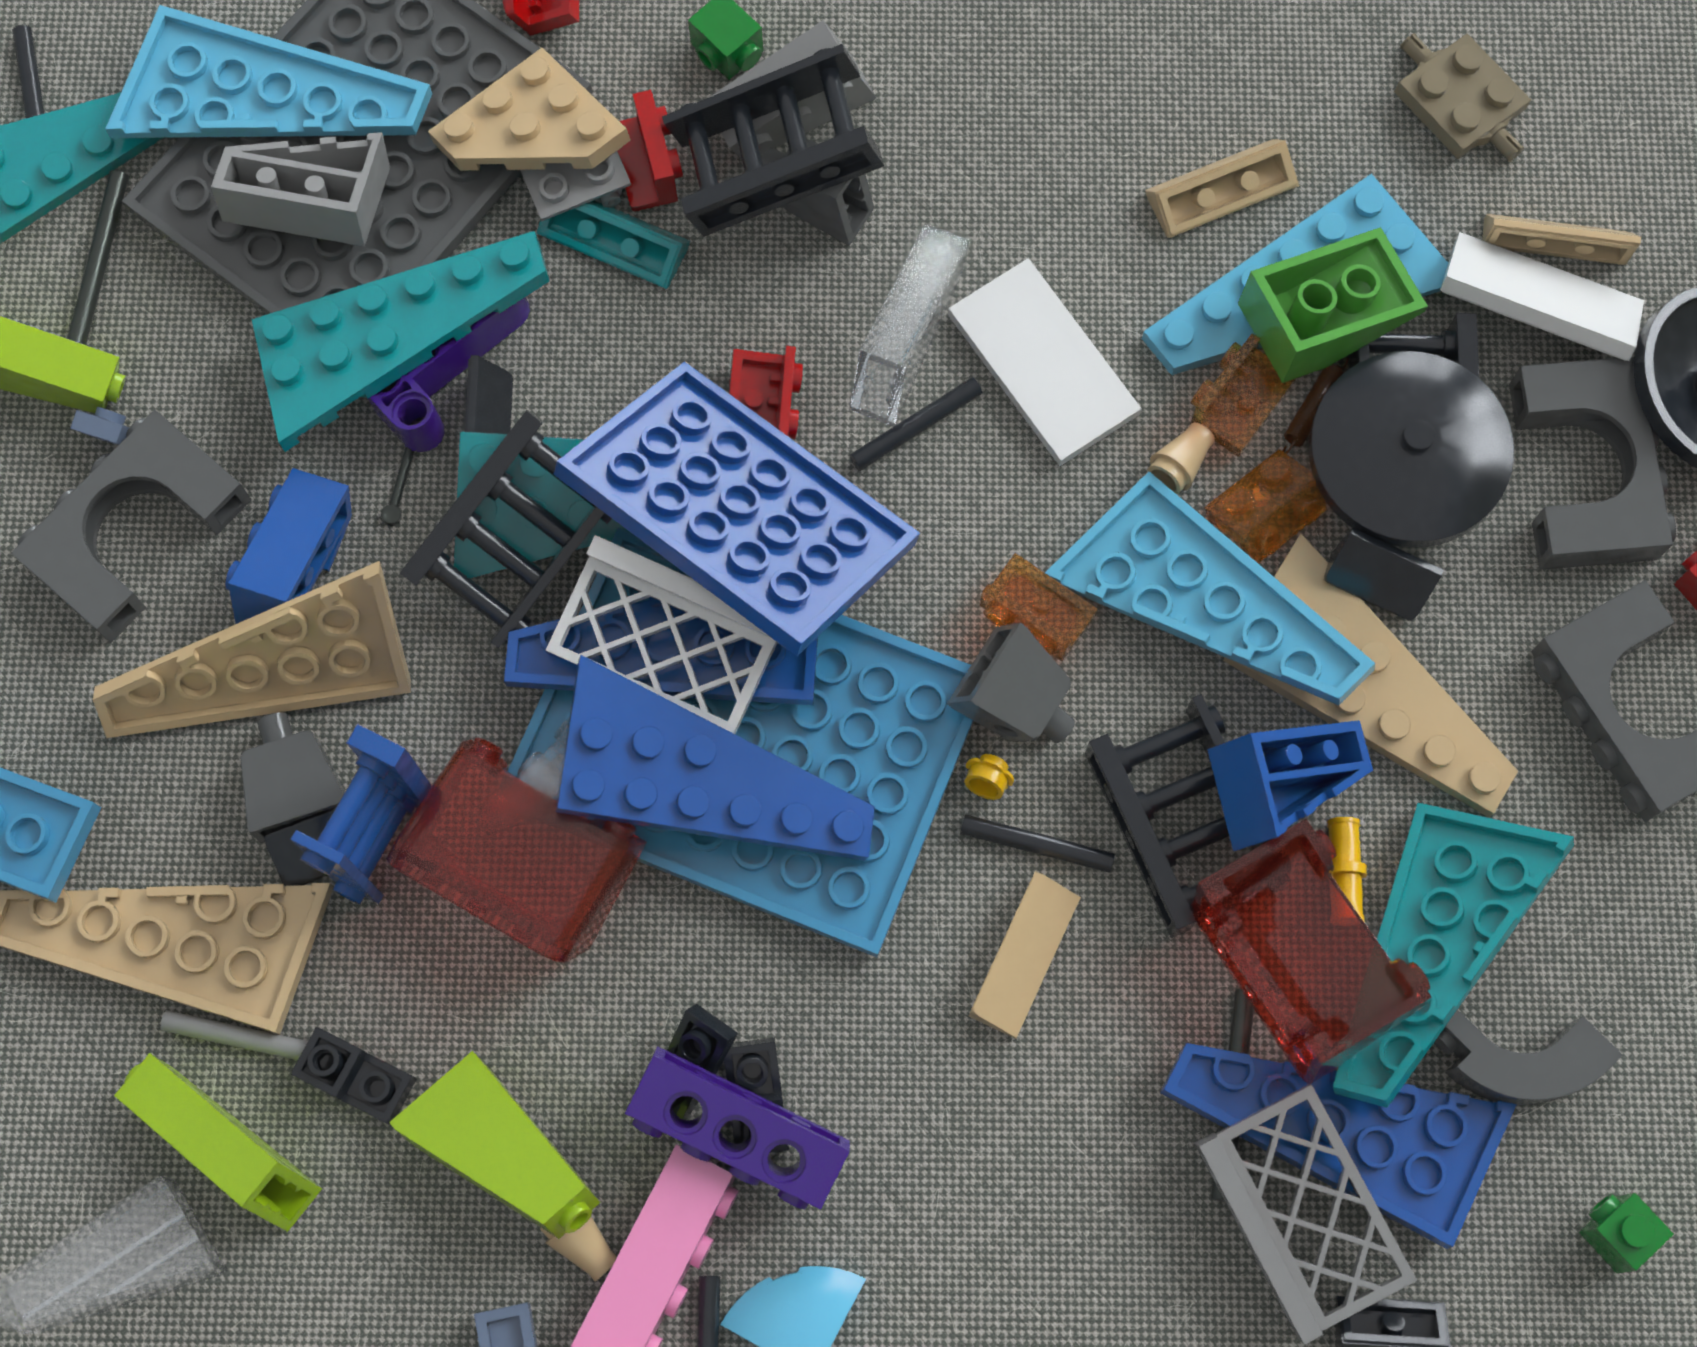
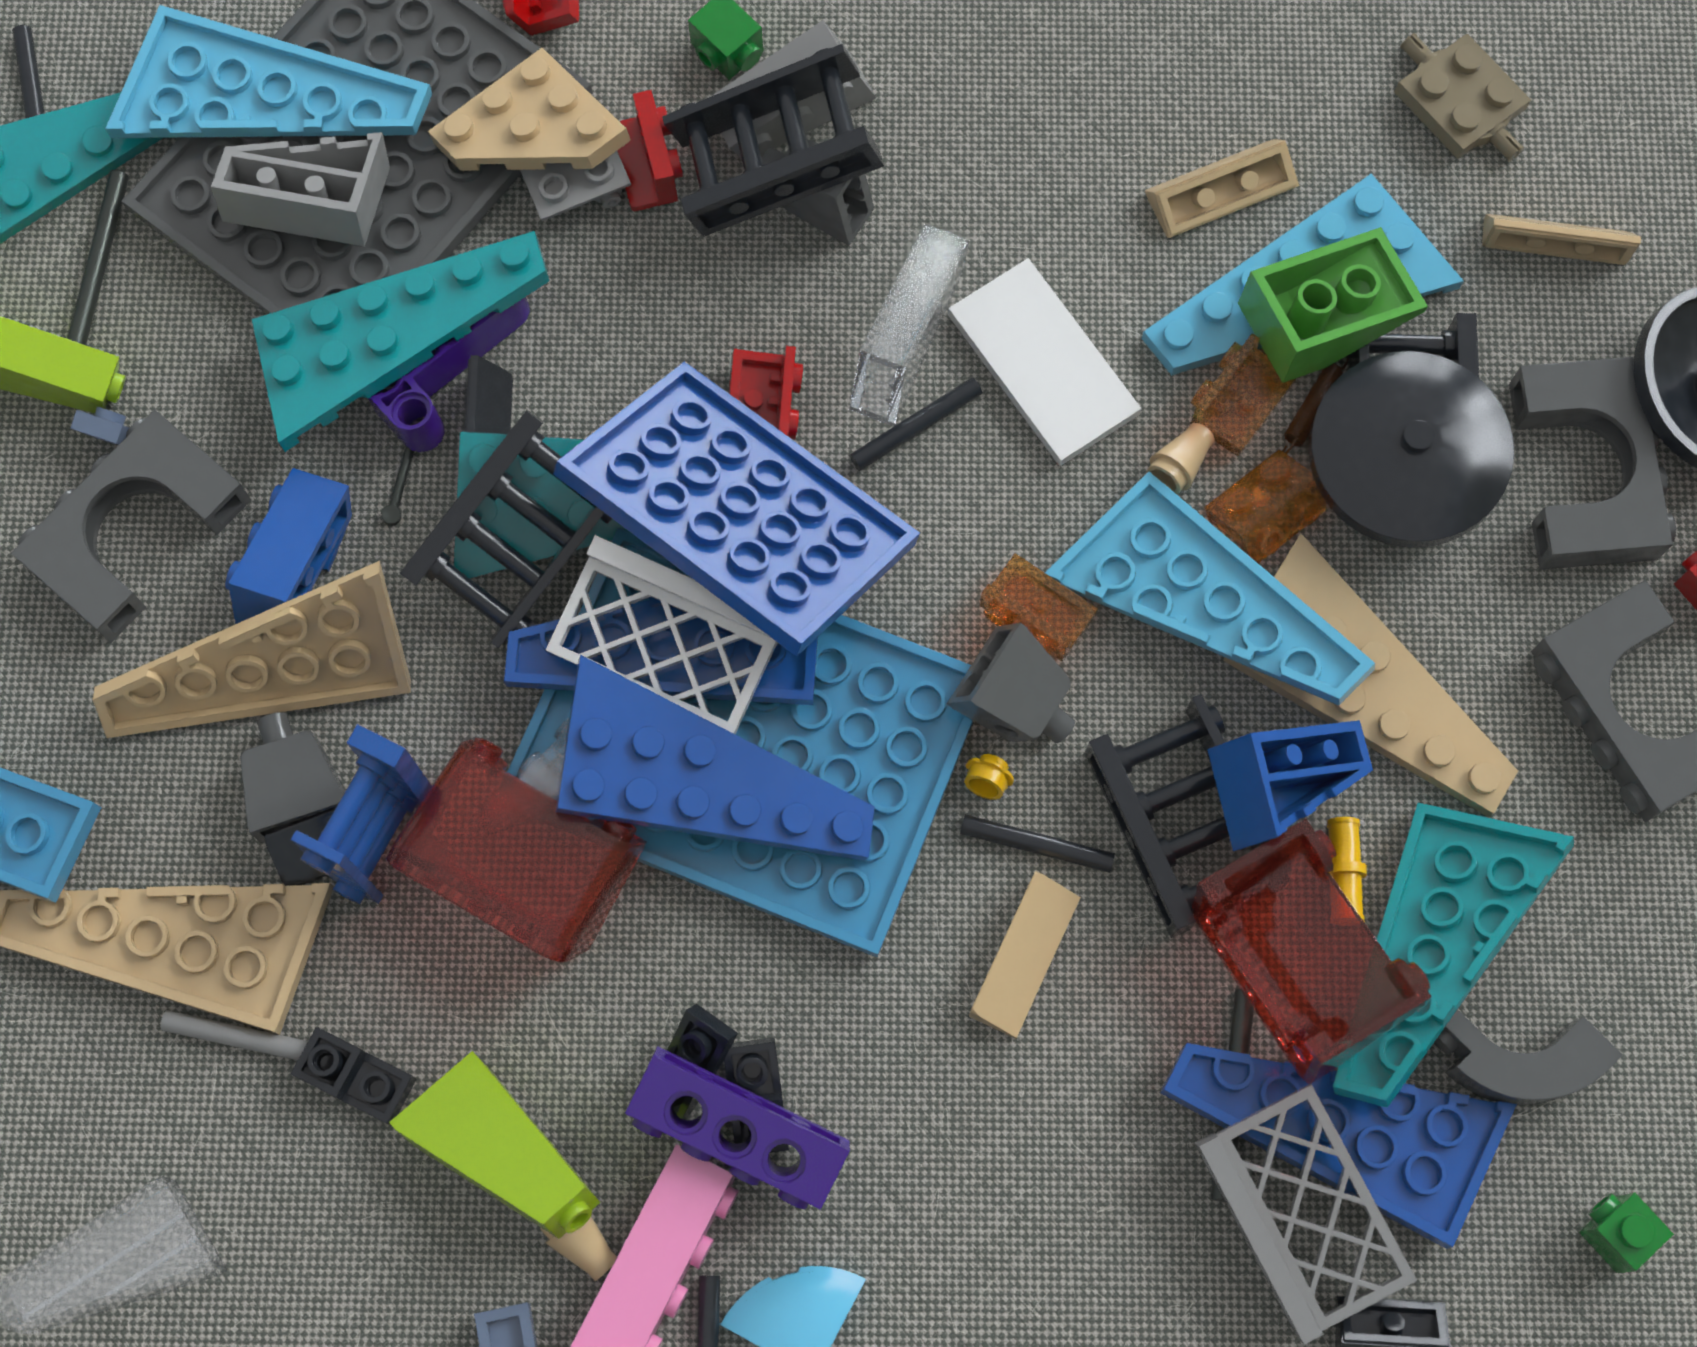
lime slope [114,1053,322,1232] -> none
teal slope [536,200,691,289] -> none
black slope [1324,528,1444,621] -> none
white tile [1440,232,1644,361] -> none

